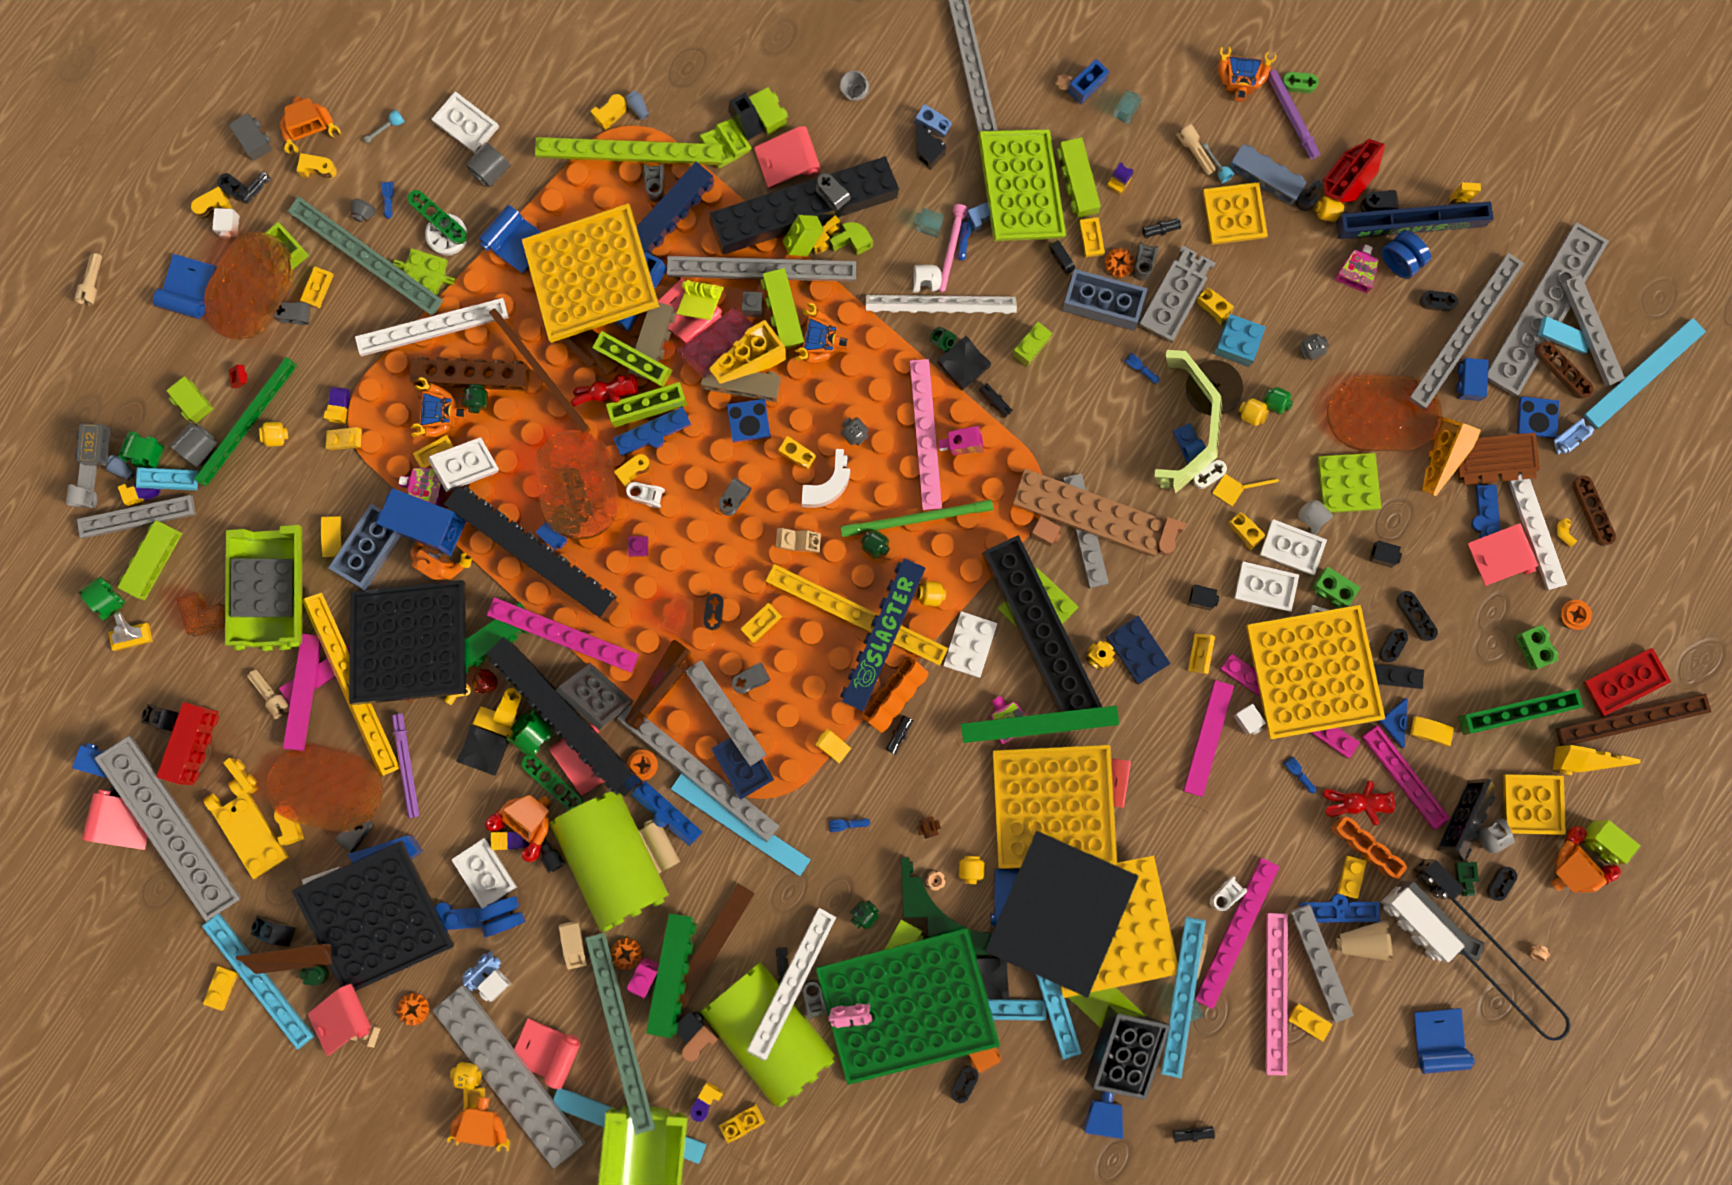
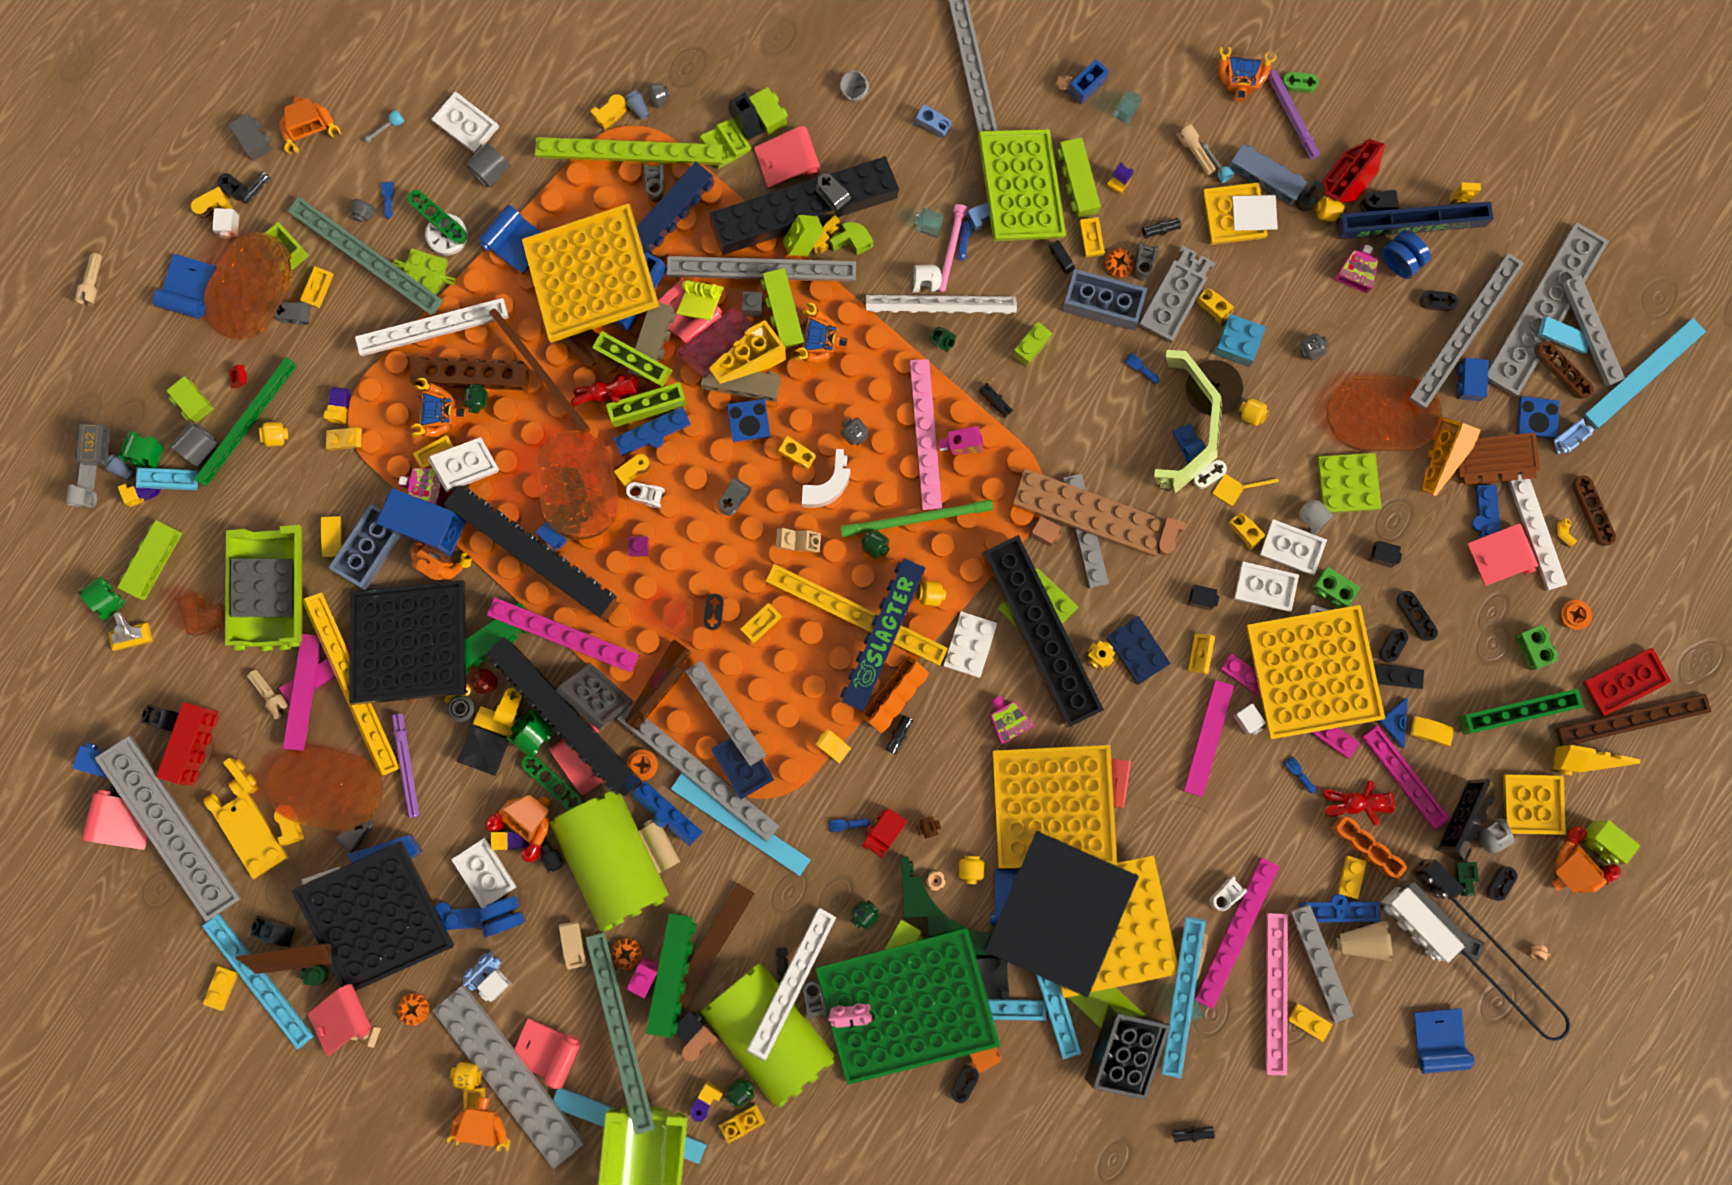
light grey plate [77,495,196,539] -> none
yellow leg [297,153,337,179] -> none
dark grey piece [732,662,771,694] -> none
black slope [916,124,946,170] -> none
black brick [937,336,991,391] -> none
green tile [961,705,1119,743] -> none
blue torso [1083,1091,1123,1139] -> none
green head [1263,387,1294,415] -> none
none -> dark grey cone [447,695,474,722]
none -> dark grey cone [648,83,670,108]
none -> dark green head [725,1078,755,1108]
none -> red hinge [862,808,908,858]
none -> white sticker [1233,195,1278,230]

